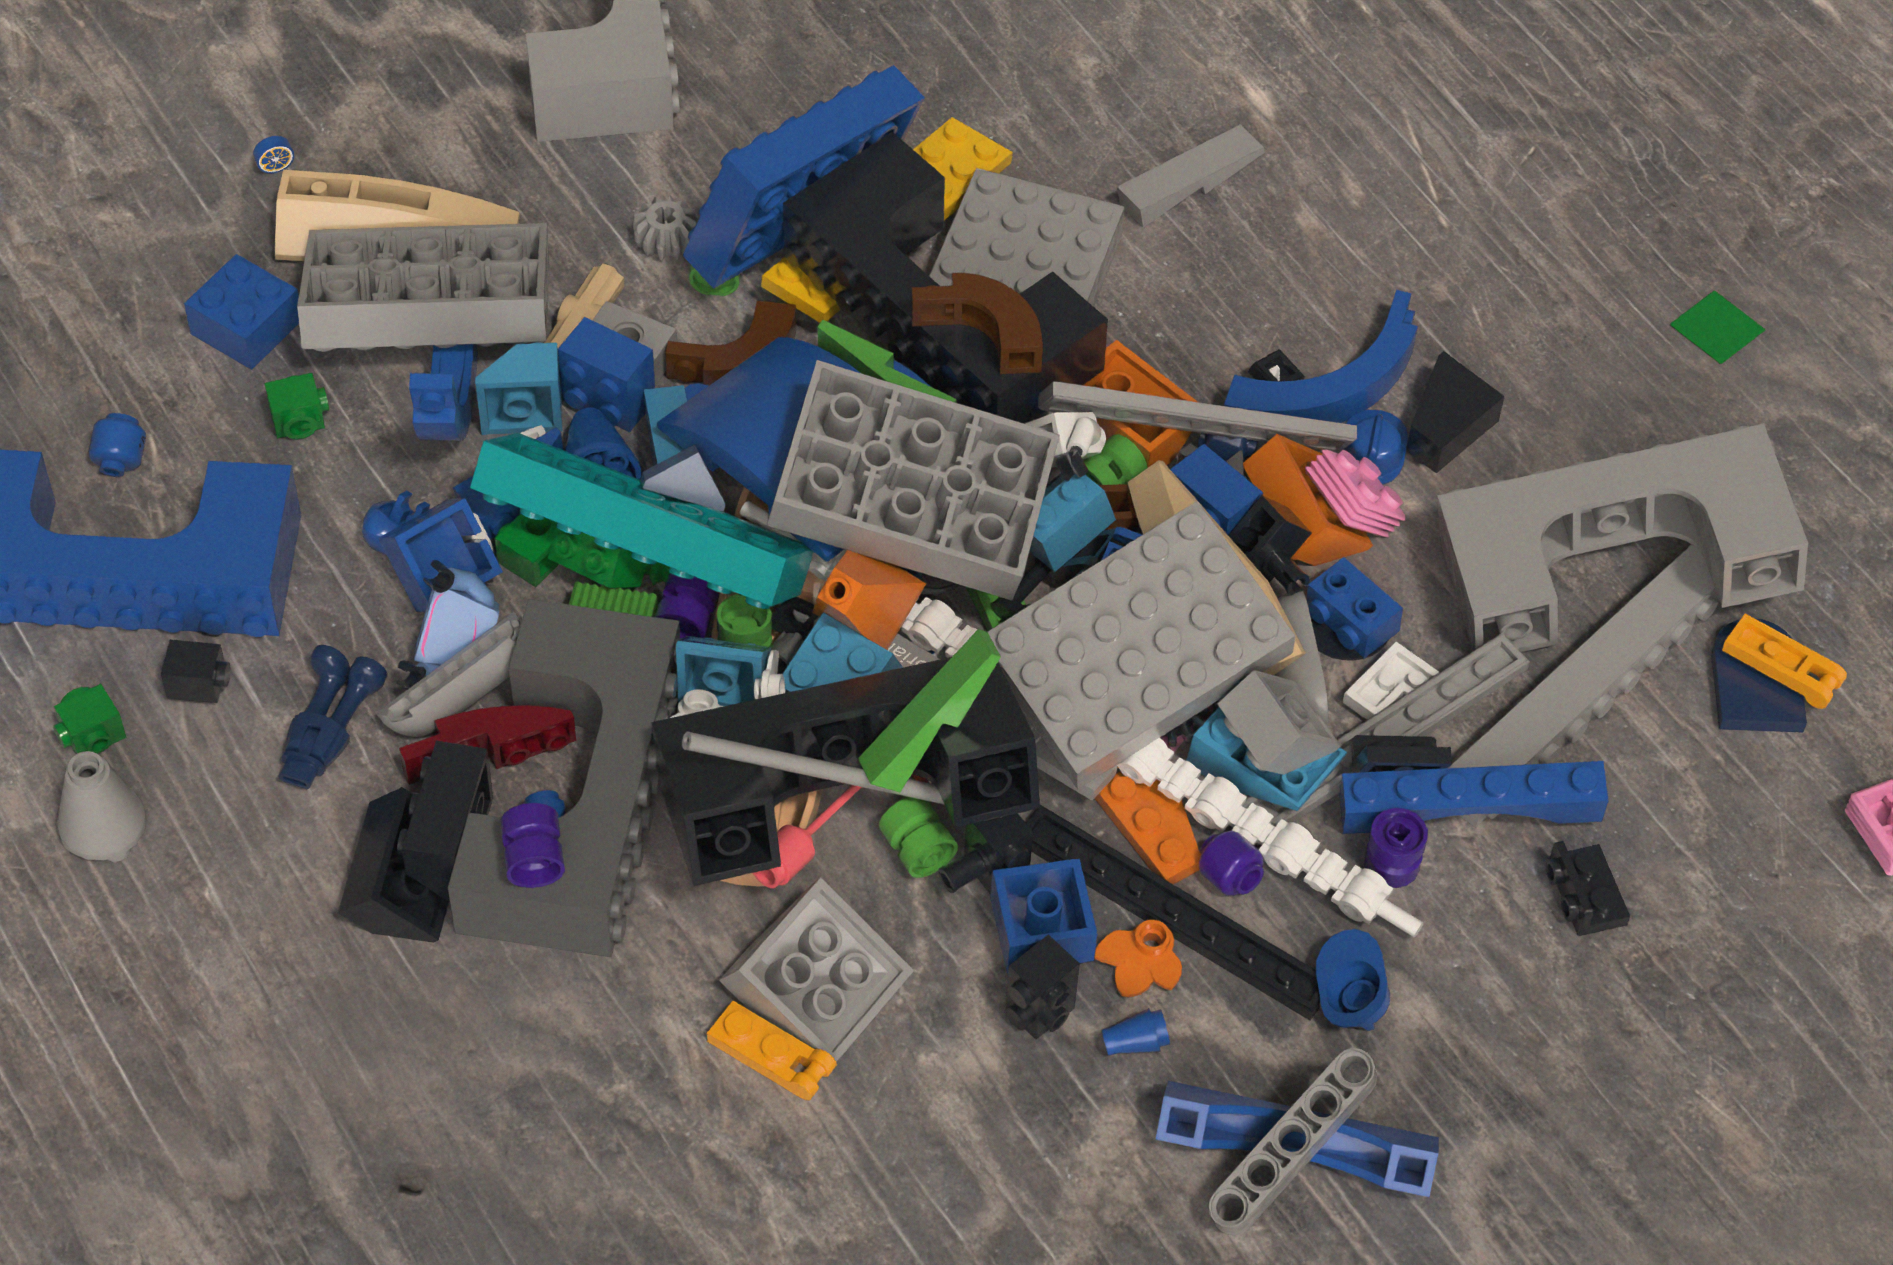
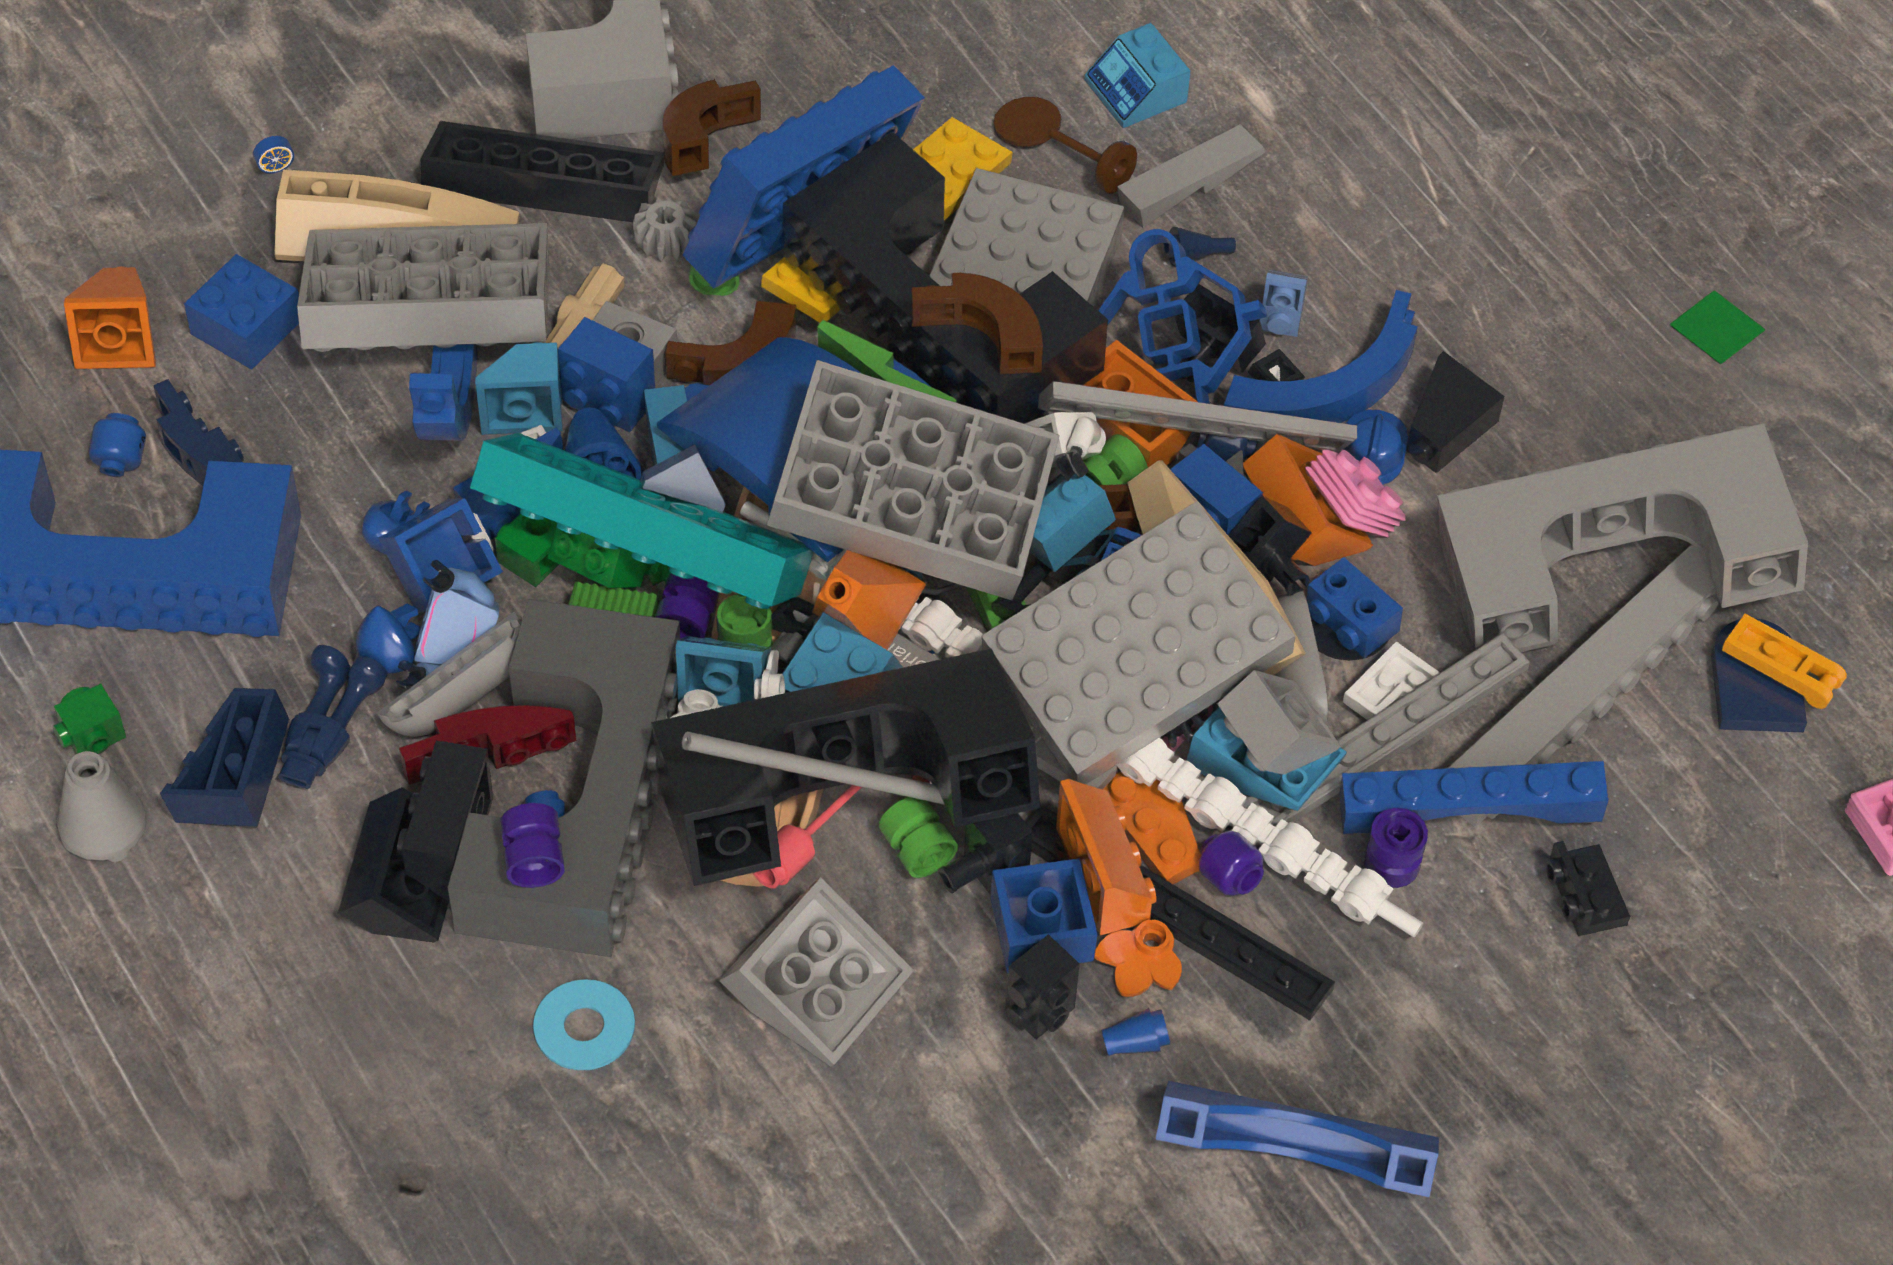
black brick [161,639,231,703] -> none
green brick [264,373,329,439] -> none
light orange plate [707,1001,837,1101] -> none
bright green slope [858,629,1001,793] -> none
light grey beam [1209,1048,1377,1235] -> none
blue piece [1316,929,1391,1031] -> none
black bracket [1351,735,1452,773] -> none
none -> orange slope [64,266,156,369]
none -> dark blue slope [153,379,244,486]
none -> dark blue wedge [160,688,290,827]
none -> blue piece [356,603,421,674]
none -> black arch [420,121,664,223]
none -> medium azure gear [533,979,635,1070]
none -> reddish brown arch [663,79,761,176]
none -> reddish brown piece [994,97,1137,194]
none -> orange slope [1056,779,1156,935]
none -> dark azure slope [1084,23,1191,128]
none -> blue piece [1098,229,1267,434]
none -> dark blue cone [1163,226,1236,265]
none -> black brick [1174,284,1266,383]
none -> medium blue slope [1260,270,1308,337]

